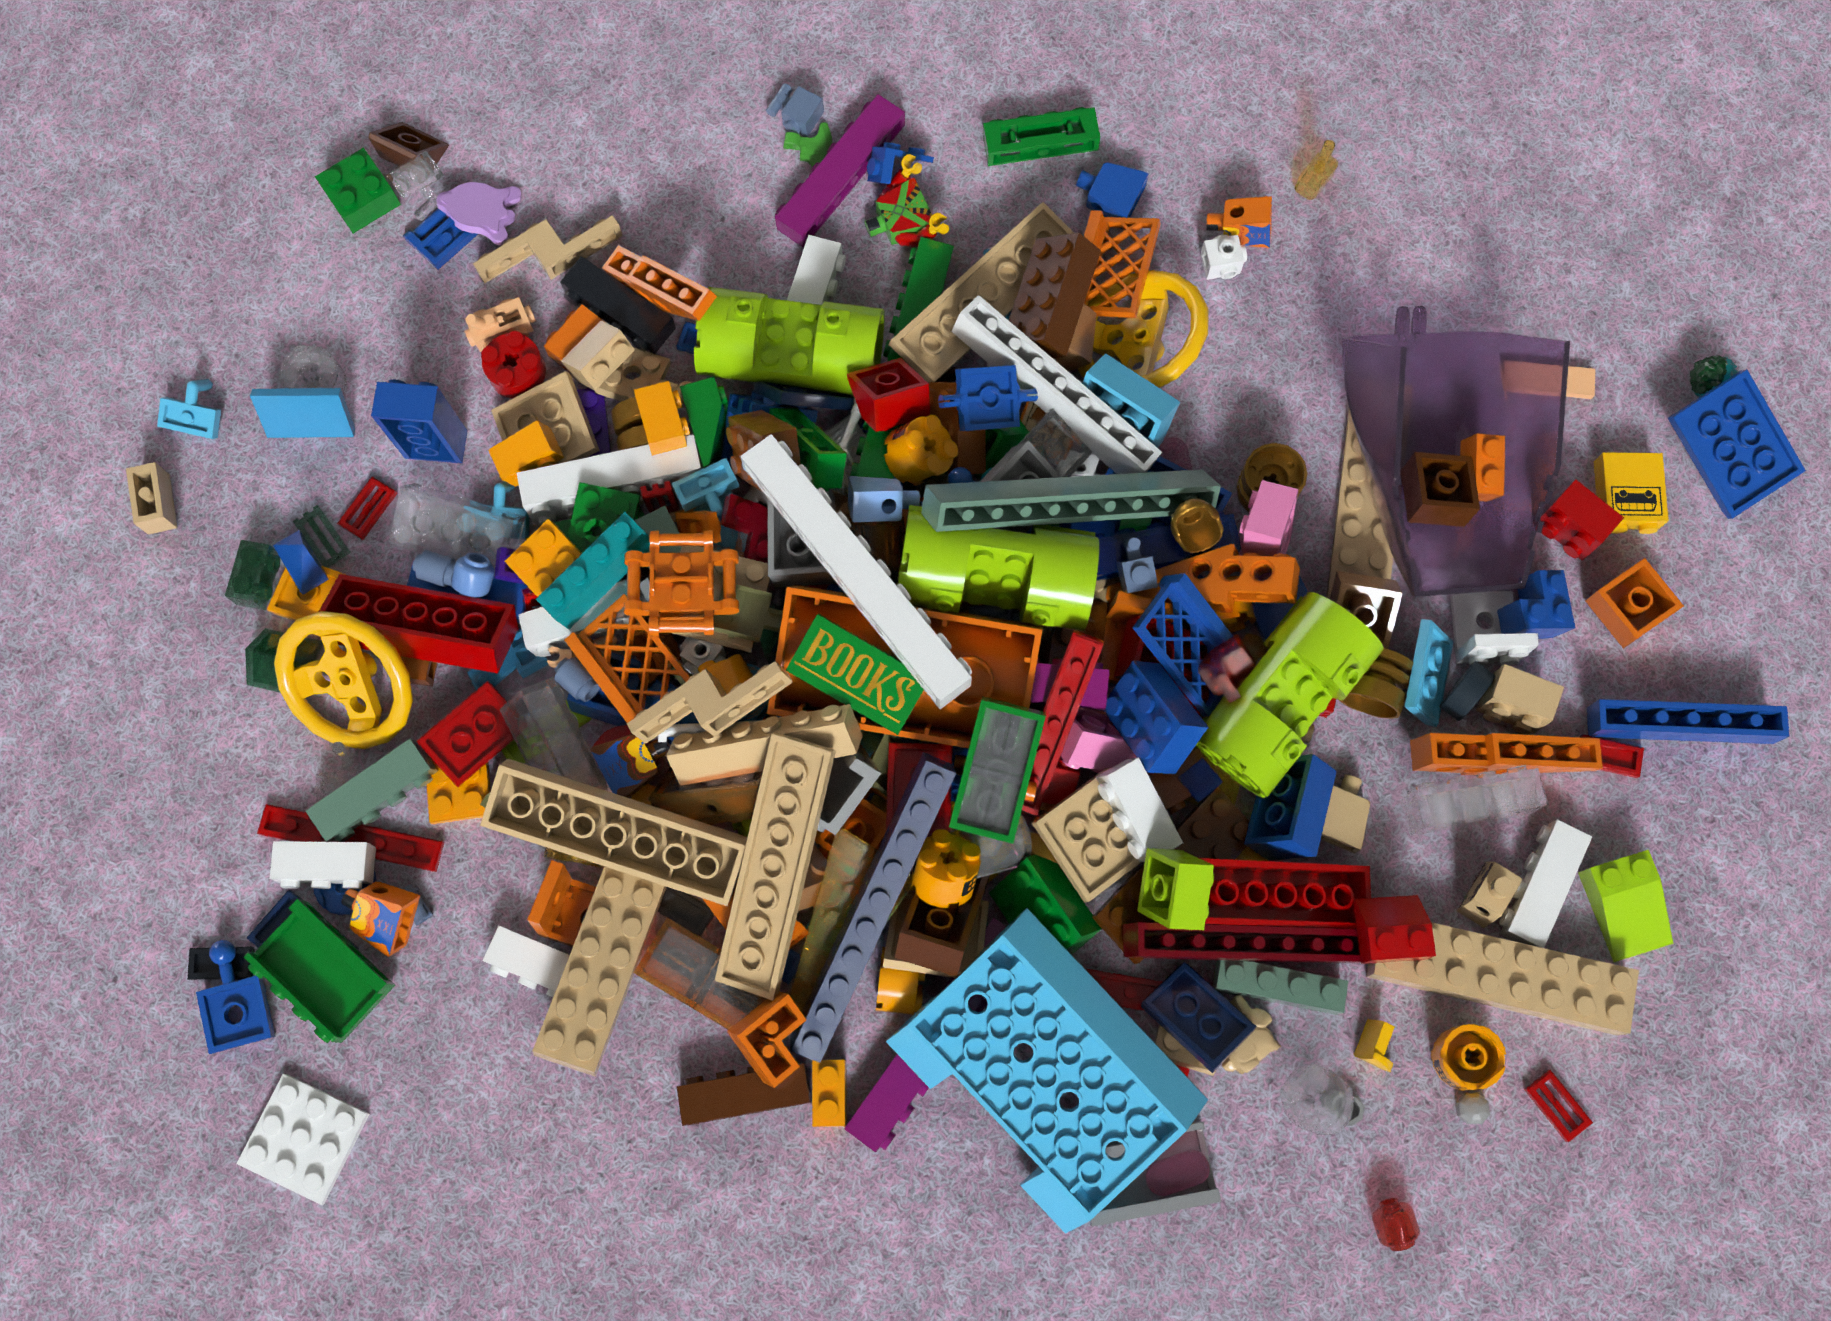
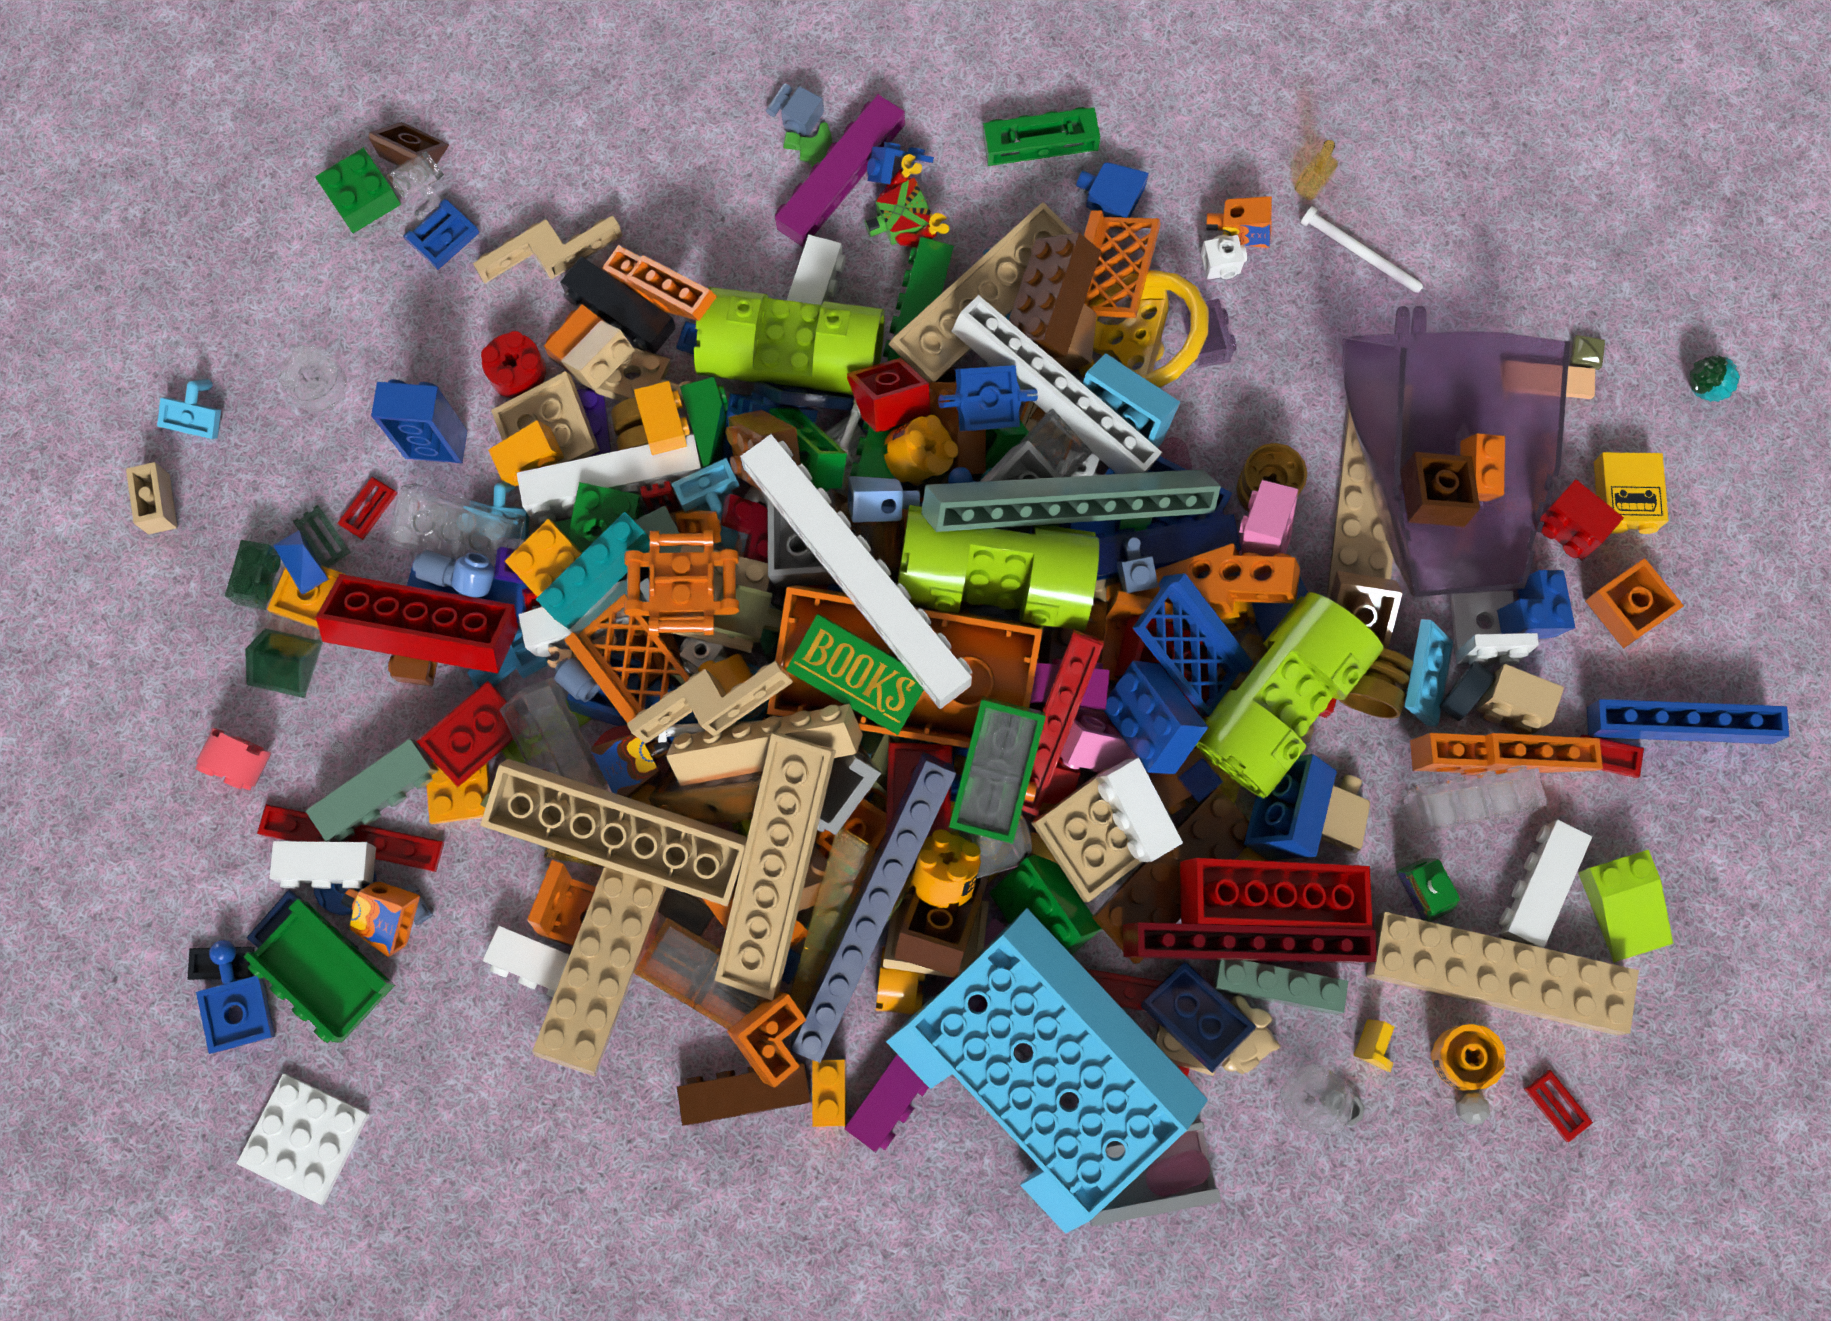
dark azure tile [250,388,355,438] -> none
yellow piece [274,611,413,749] -> none
lavender tile [436,182,521,246] -> none
light nougat brick [464,297,536,352] -> none
lime brick [1137,848,1214,930] -> none
pearl gold hair [1170,499,1223,553] -> none
clear red brick [1198,634,1256,703] -> none
red slope [1353,895,1436,964] -> none
clear red head [1372,1198,1420,1251] -> none
tan torso [1457,861,1522,928] -> none
blue plate [1668,369,1806,519] -> none
none -> coral brick [195,728,272,790]
none -> clear purple brick [1182,299,1236,369]
none -> white bar [1301,206,1423,293]
none -> green torso [1396,858,1460,922]
none -> olive tile [1570,335,1605,370]

